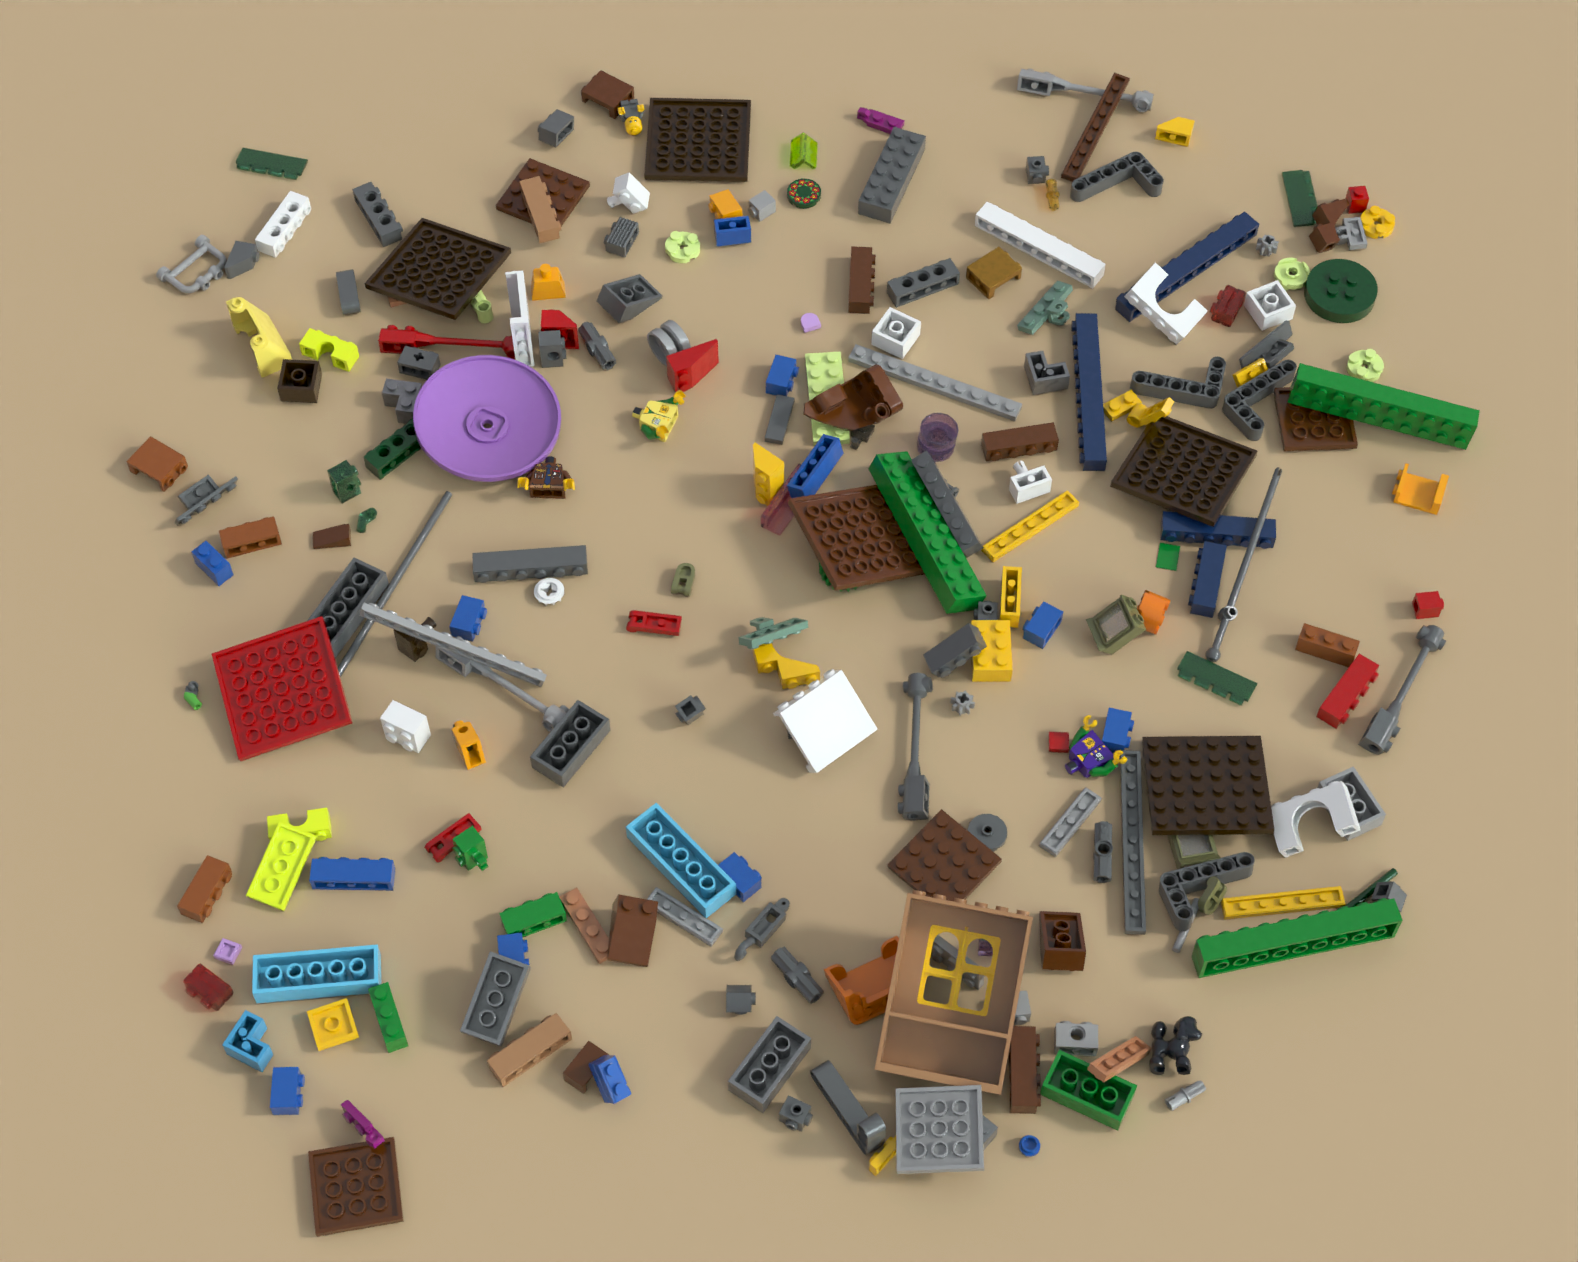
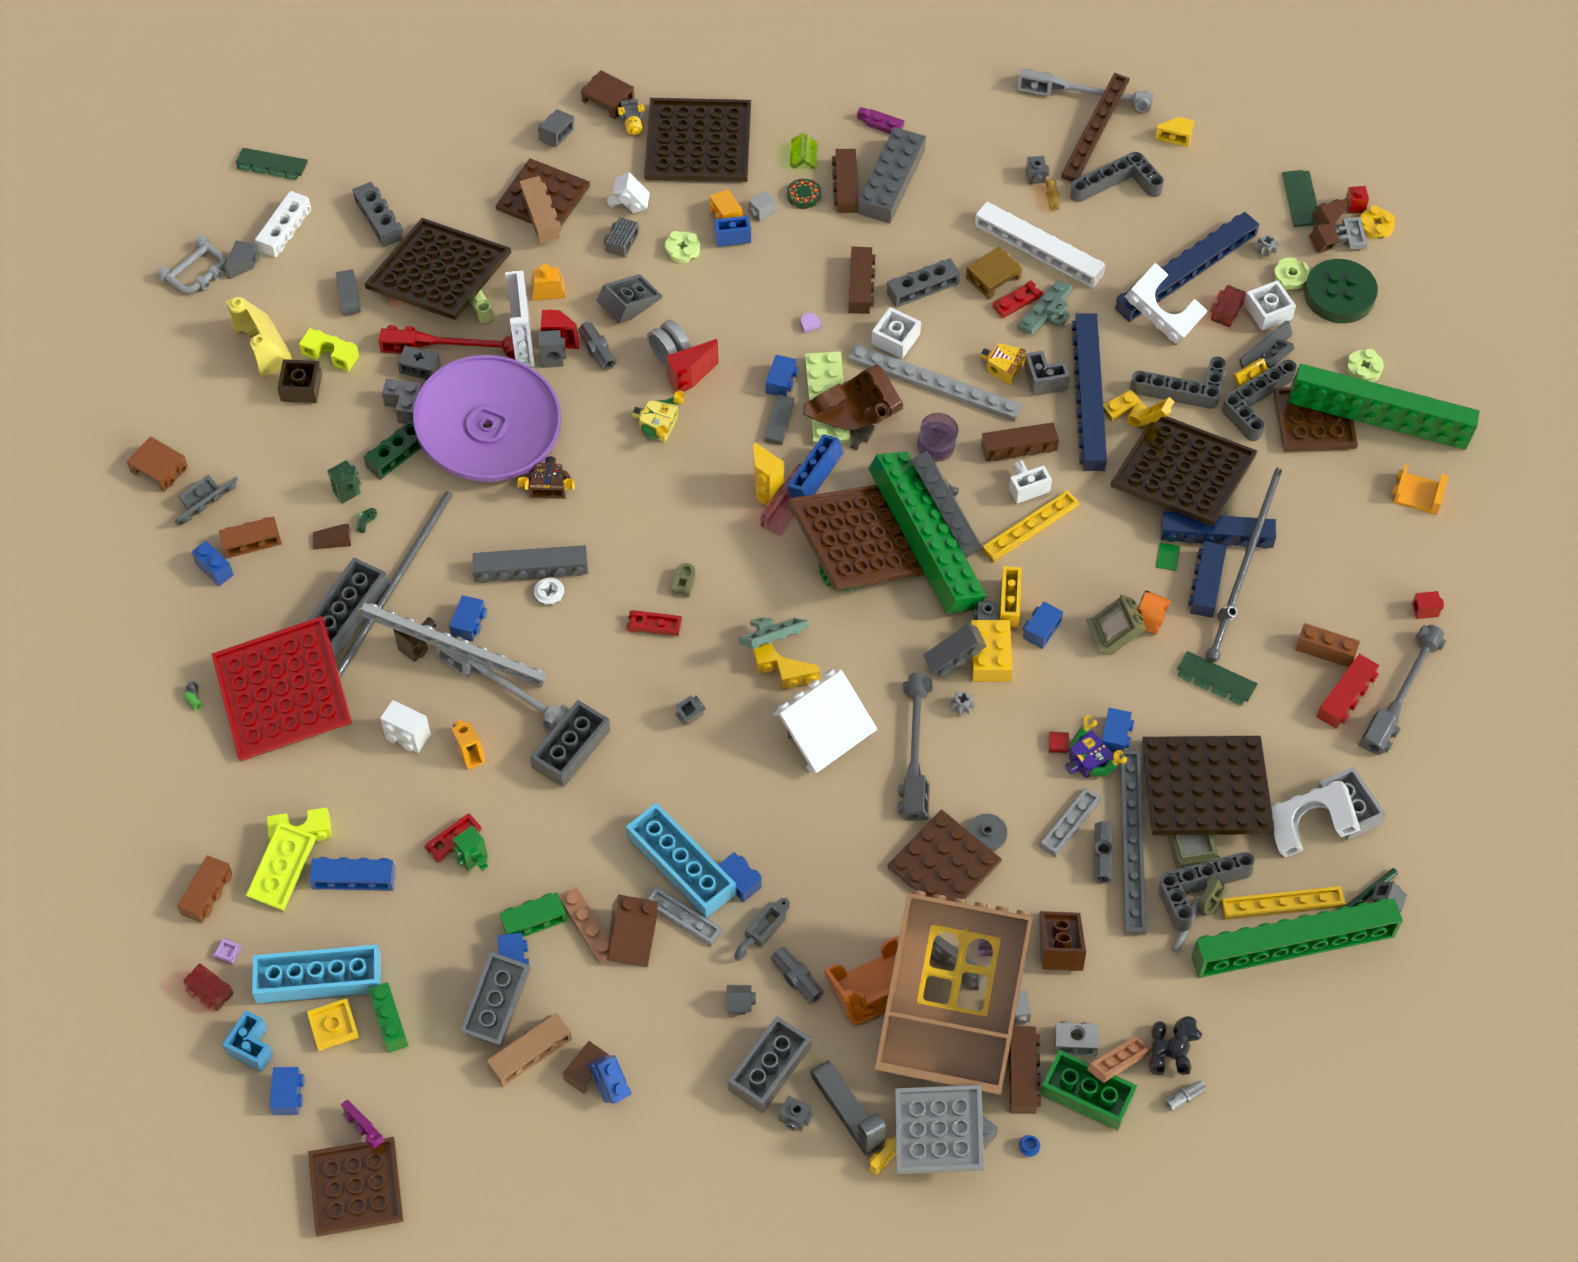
none -> reddish brown brick [832,149,858,213]
none -> yellow torso [980,343,1026,385]
none -> red plate [992,280,1043,318]

